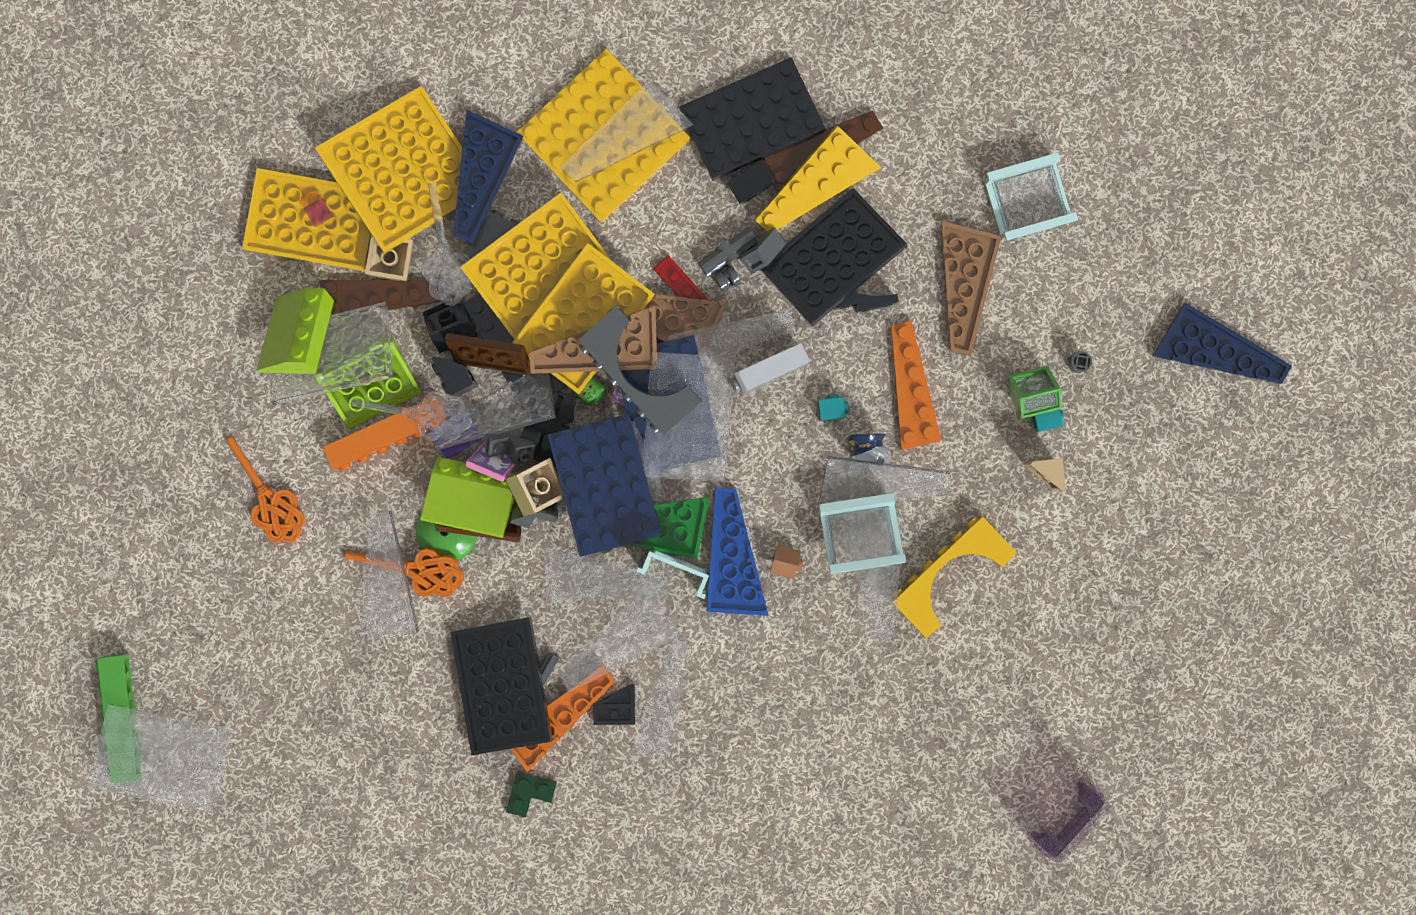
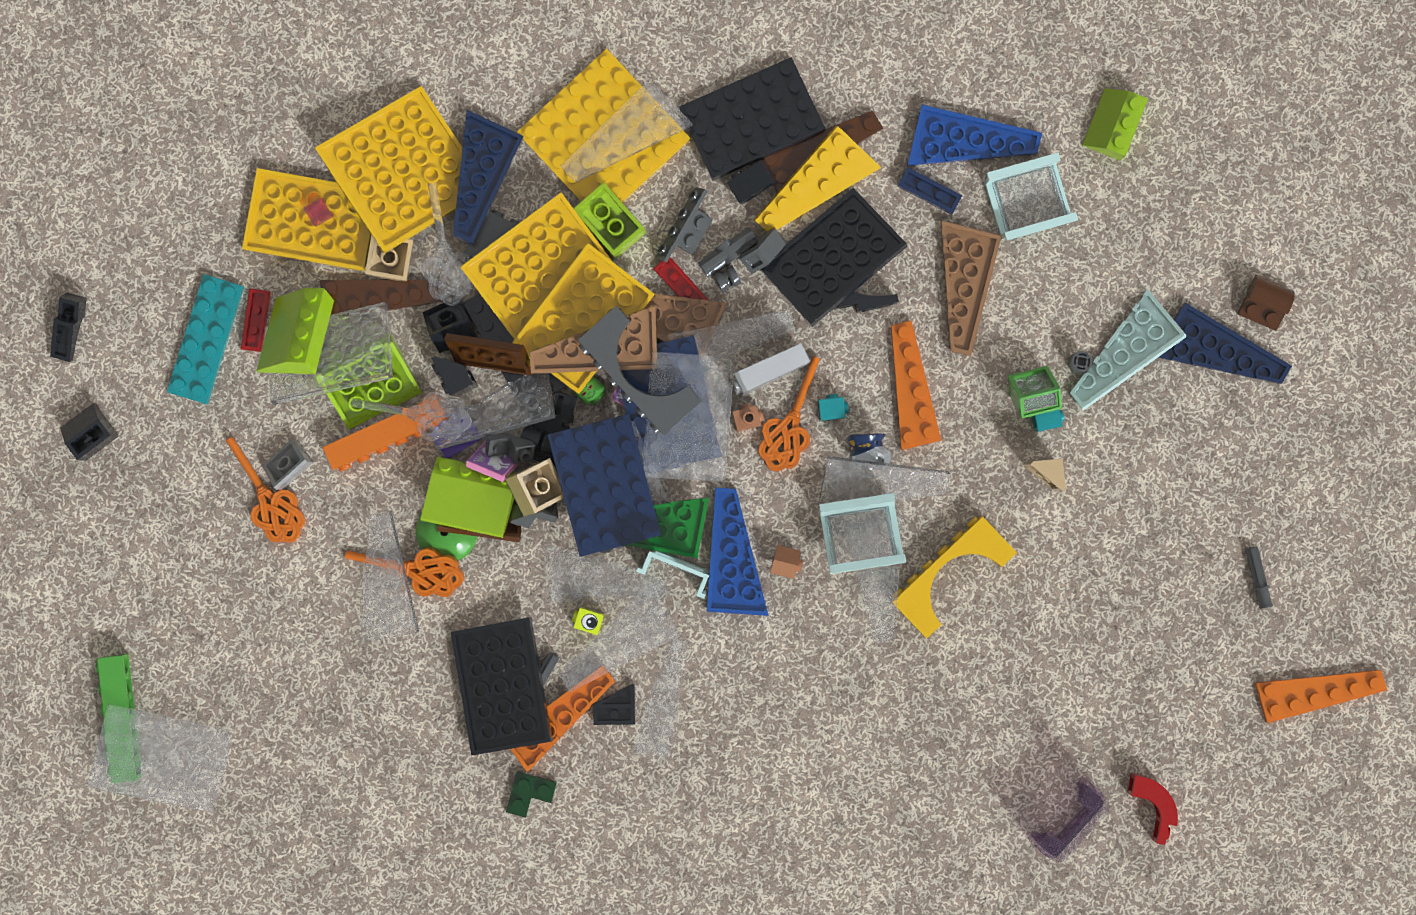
none -> black slope [50,293,87,362]
none -> black slope [60,403,119,461]
none -> teal plate [167,274,244,405]
none -> red tile [241,288,271,352]
none -> light grey slope [262,439,314,490]
none -> neon yellow brick [572,607,605,635]
none -> lime slope [573,182,646,260]
none -> dark grey bracket [655,187,713,263]
none -> nougat brick [732,403,764,432]
none -> orange piece [758,356,820,471]
none -> dark blue plate [897,167,962,215]
none -> blue wing [907,105,1042,166]
none -> light aqua wing [1070,288,1186,410]
none -> lime slope [1082,88,1148,161]
none -> red arch [1127,773,1178,845]
none -> reddish brown brick [1237,274,1295,331]
none -> dark grey axle [1246,546,1273,609]
none -> orange wing [1255,670,1387,723]

